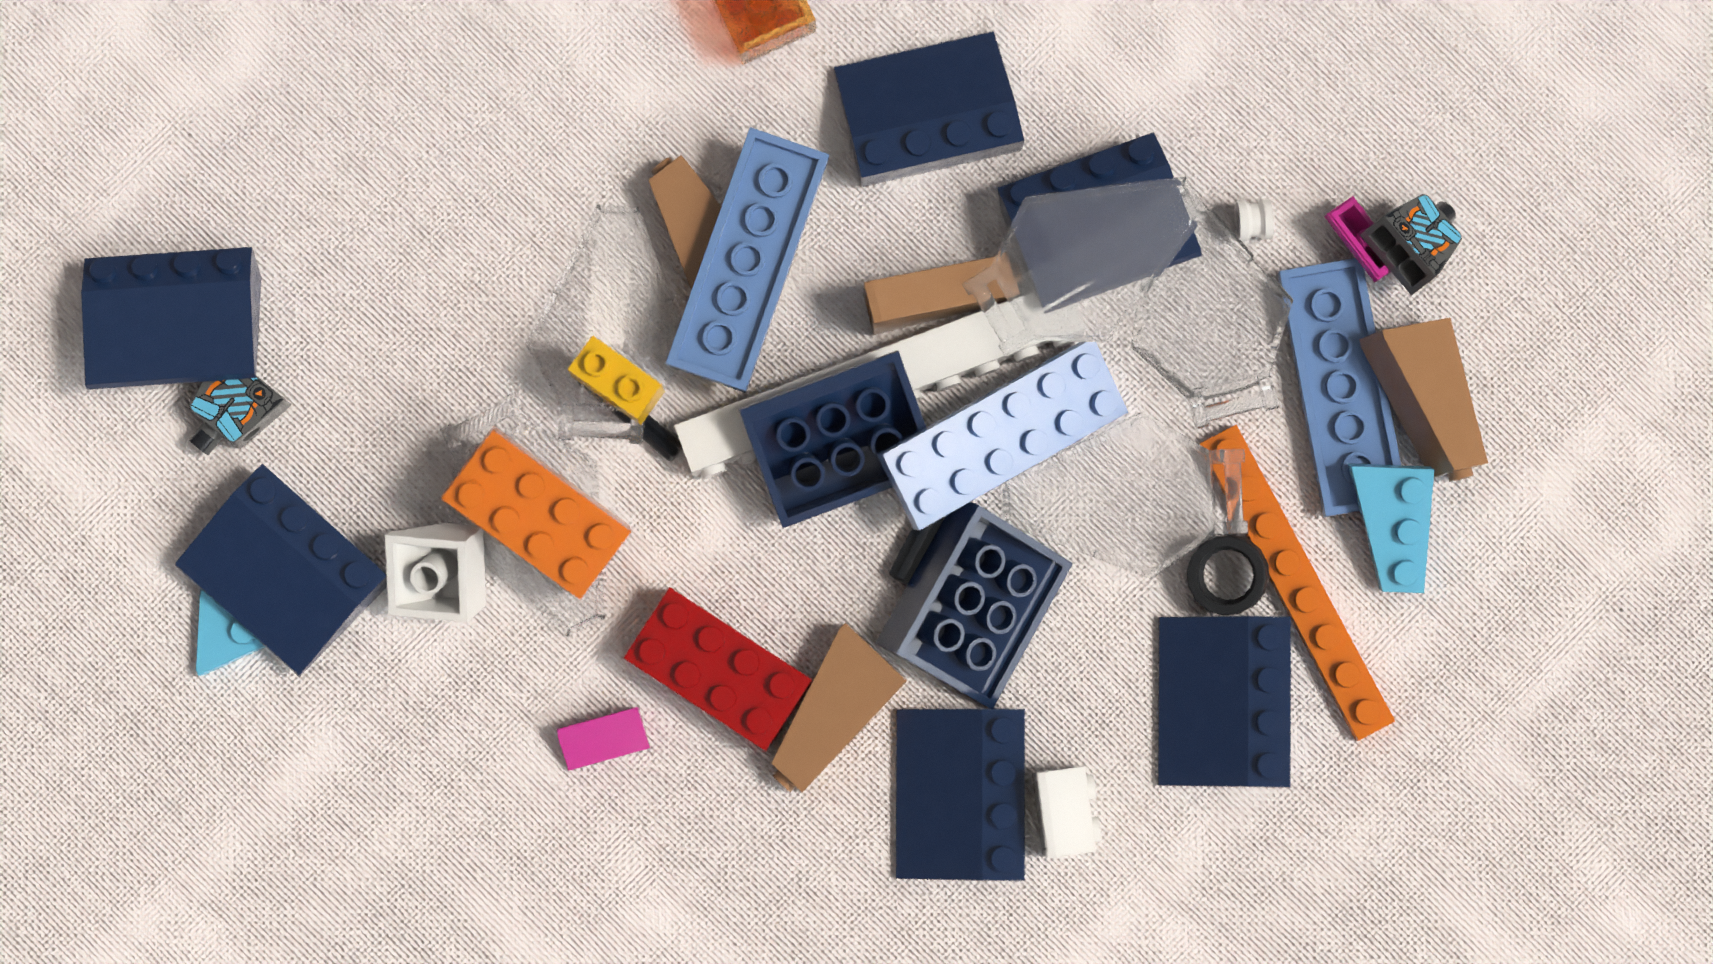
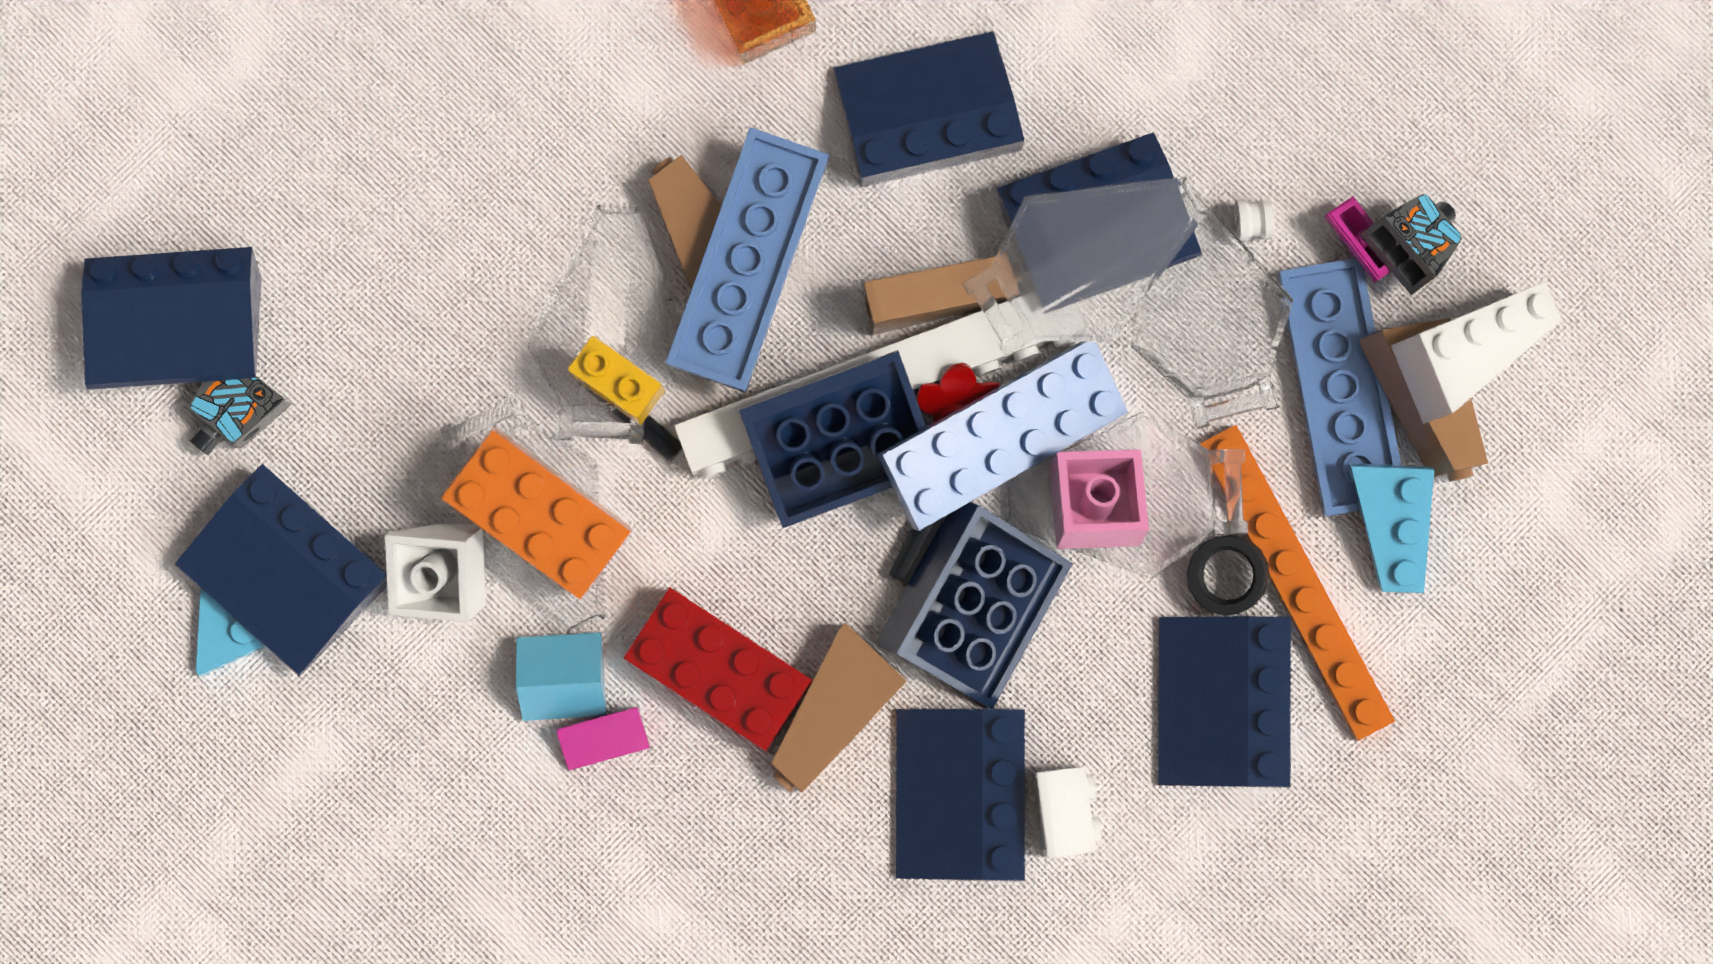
none -> medium azure slope [516,632,607,721]
none -> red plate [917,363,1000,423]
none -> bright pink brick [1050,450,1149,549]
none -> white wedge [1391,282,1562,424]

